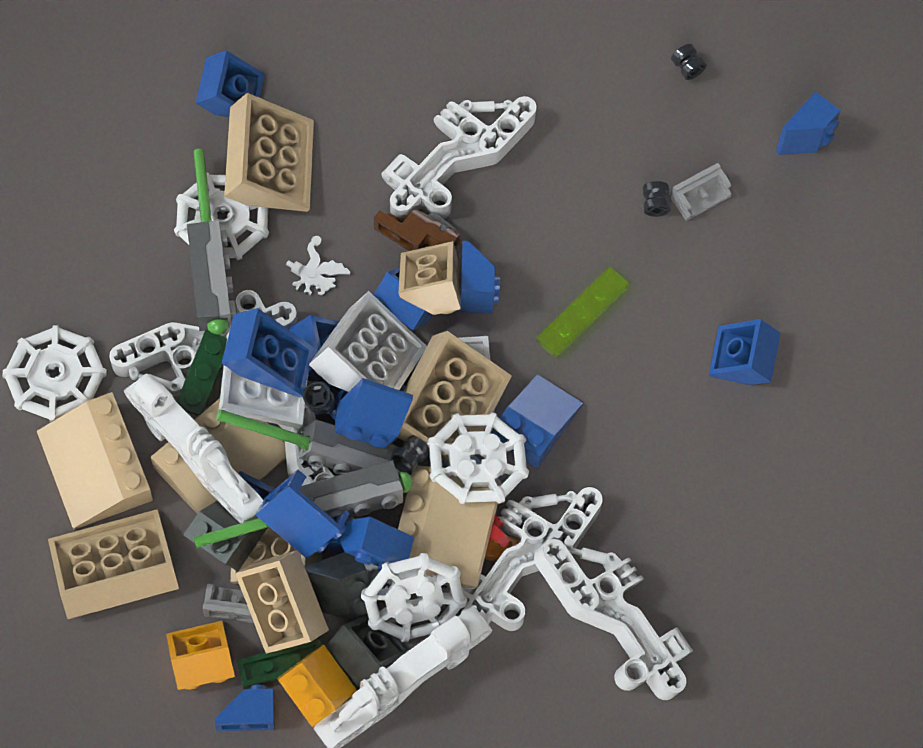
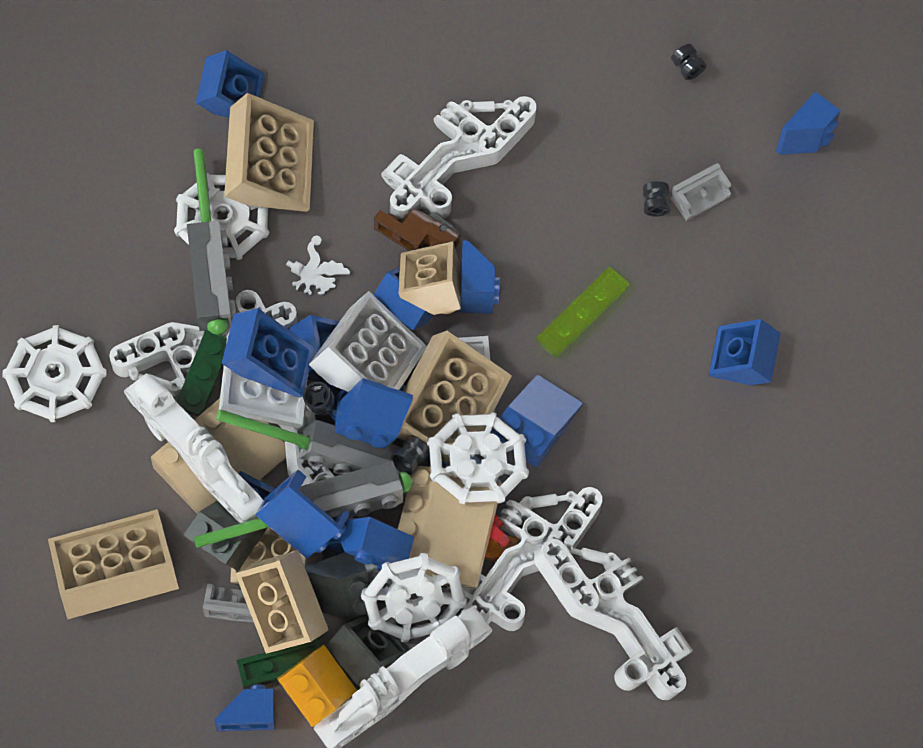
tan slope [37,392,153,530] -> none
light orange slope [166,621,235,690] -> none

